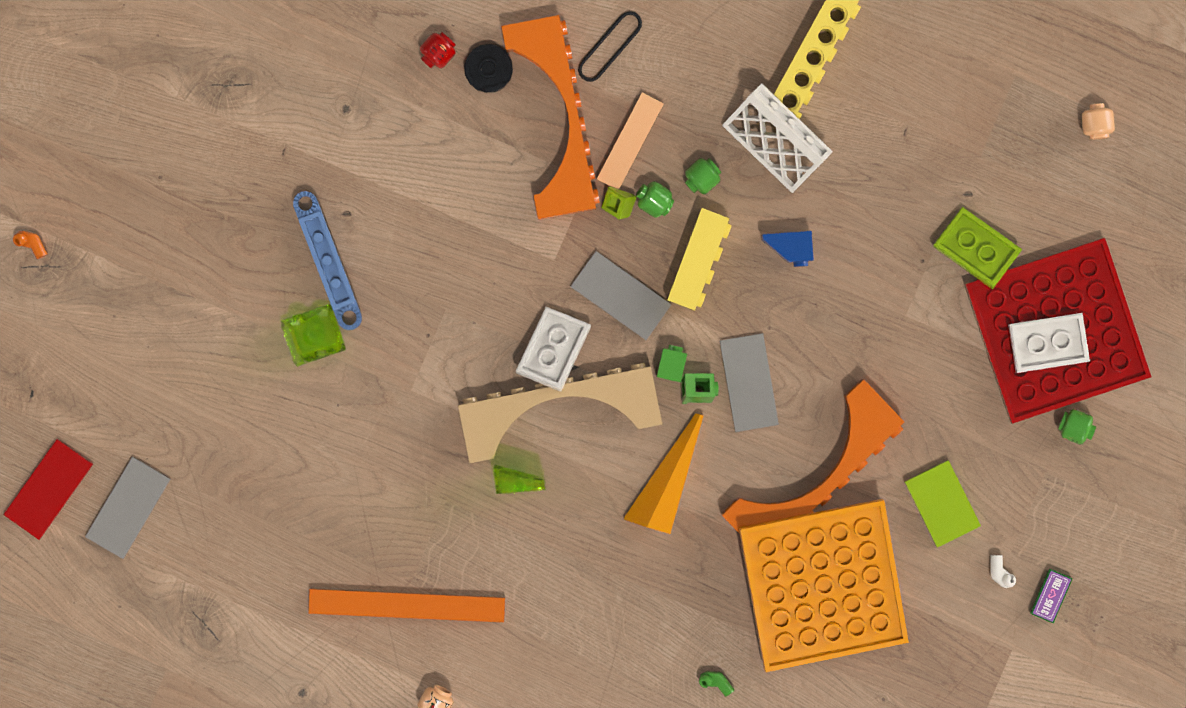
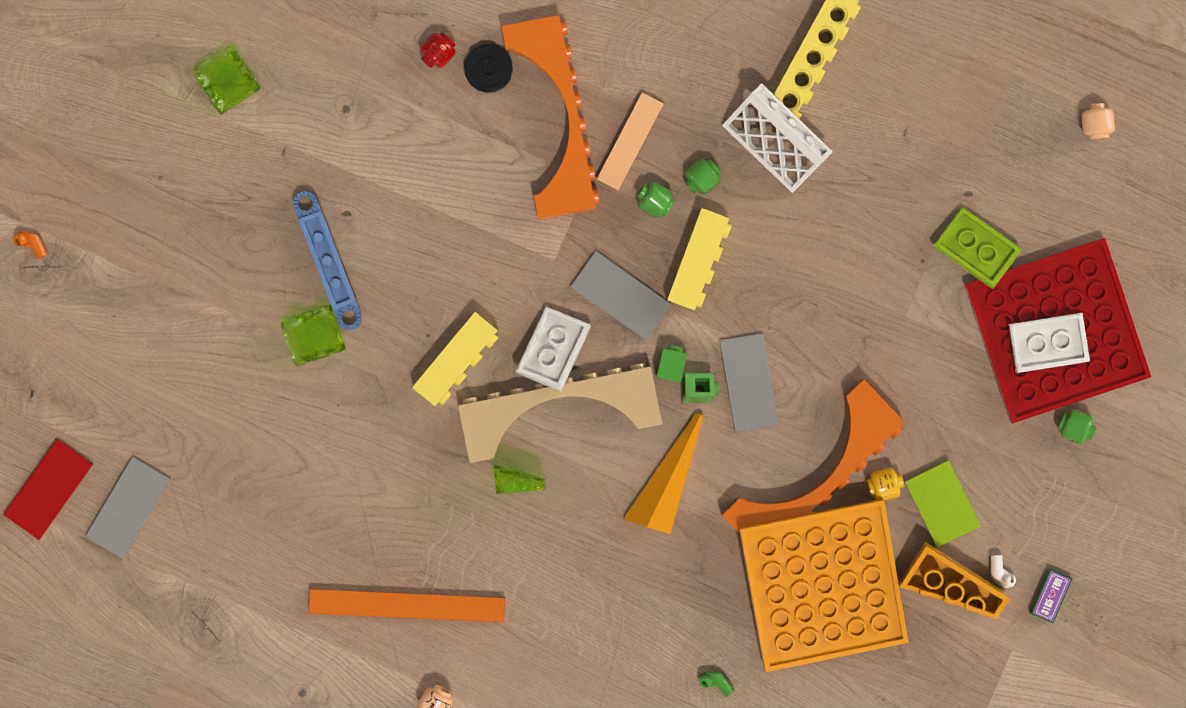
black piece [578,11,642,82] -> none
lime slope [601,186,636,220] -> none
blue slope [761,231,814,267] -> none
none -> clear neon green slope [192,45,261,115]
none -> light yellow brick [412,312,499,406]
none -> yellow head [867,468,904,501]
none -> light orange wedge [899,542,1010,619]

